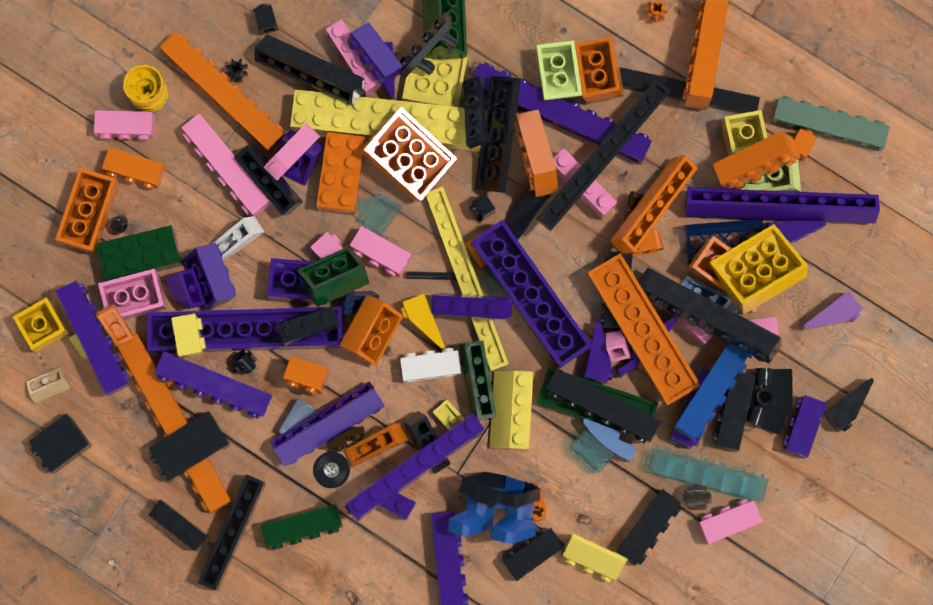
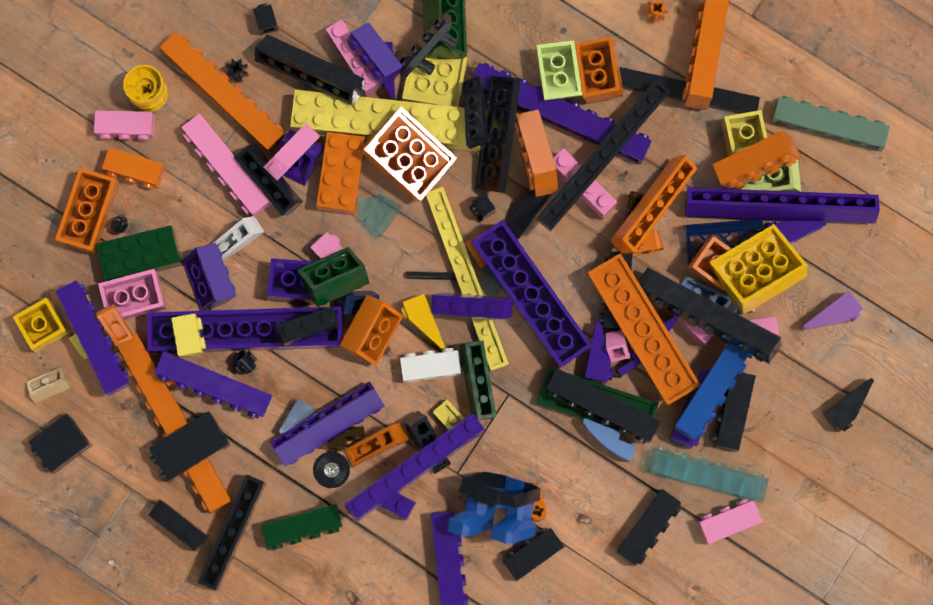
dark purple slope [166,269,206,309] -> none
orange brick [283,356,330,396] -> none
bright pink brick [350,226,411,277] -> none
light yellow slope [489,371,533,451] -> none
light yellow slope [562,534,627,582] -> none
clear light blue brick [570,430,614,473] -> none
clear smoke head [683,485,712,510] -> none
black panel [746,368,793,435] -> none
dark purple brick [782,395,827,459] -> none
orange brick [794,128,817,161] -> none

